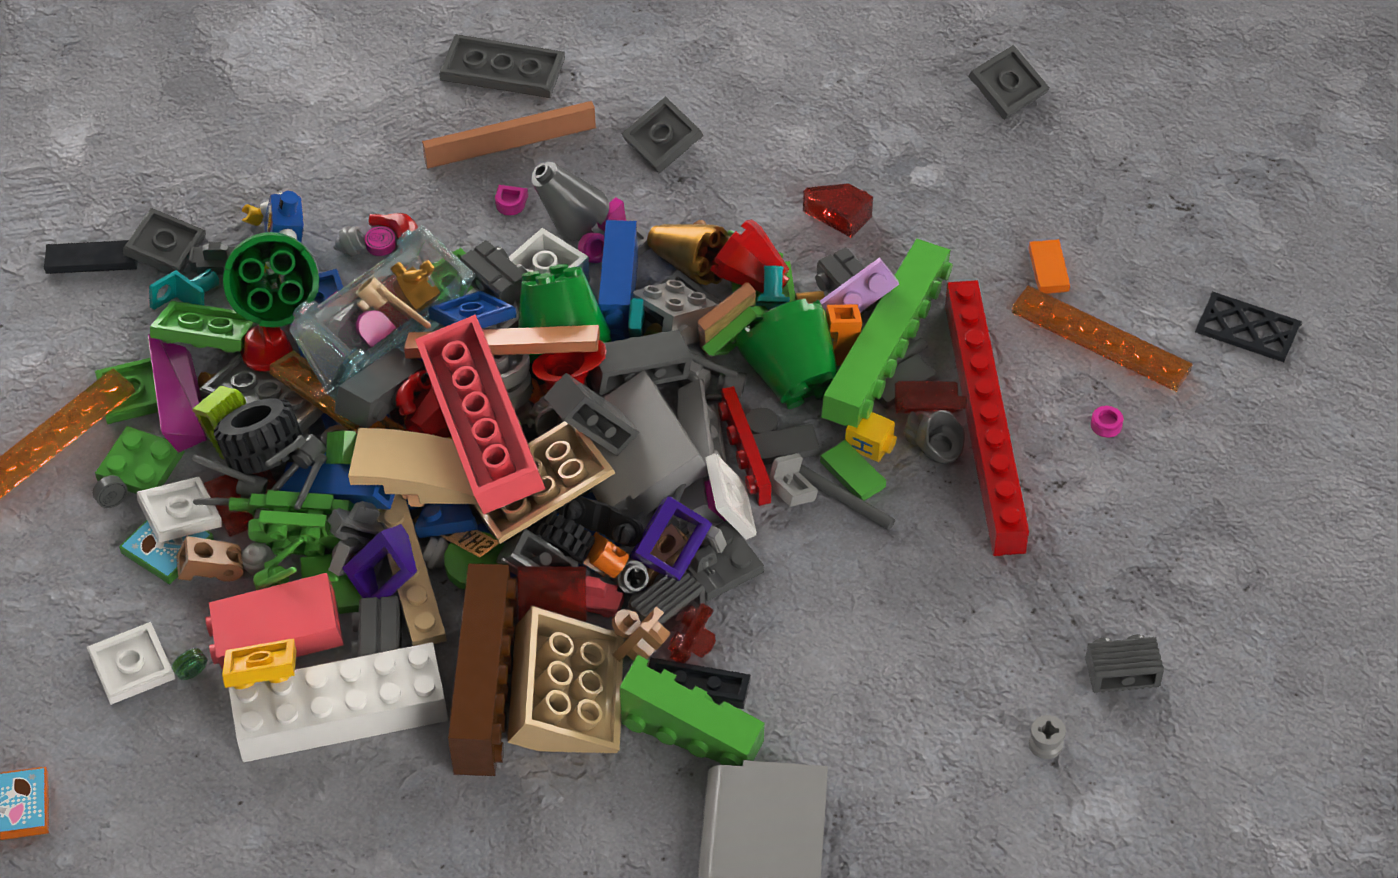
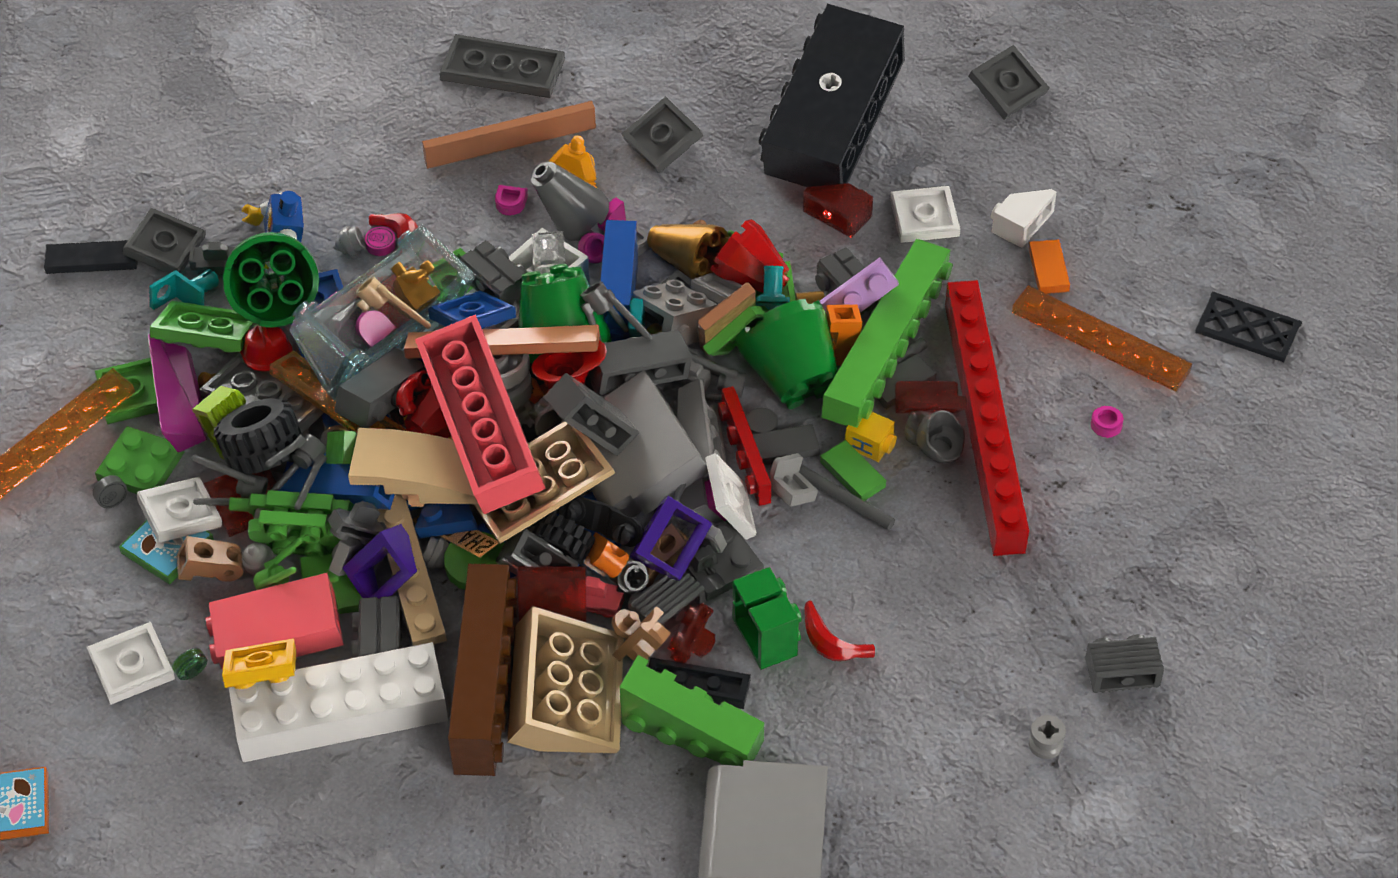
none -> clear brick [532,231,566,274]
none -> light orange rock [549,135,597,188]
none -> dark grey plant [580,282,652,341]
none -> light grey tile [691,272,742,304]
none -> green piece [732,567,802,670]
none -> black piece [759,3,905,198]
none -> red piece [804,600,875,662]
none -> white tile [890,186,960,243]
none -> white slope [991,189,1057,248]

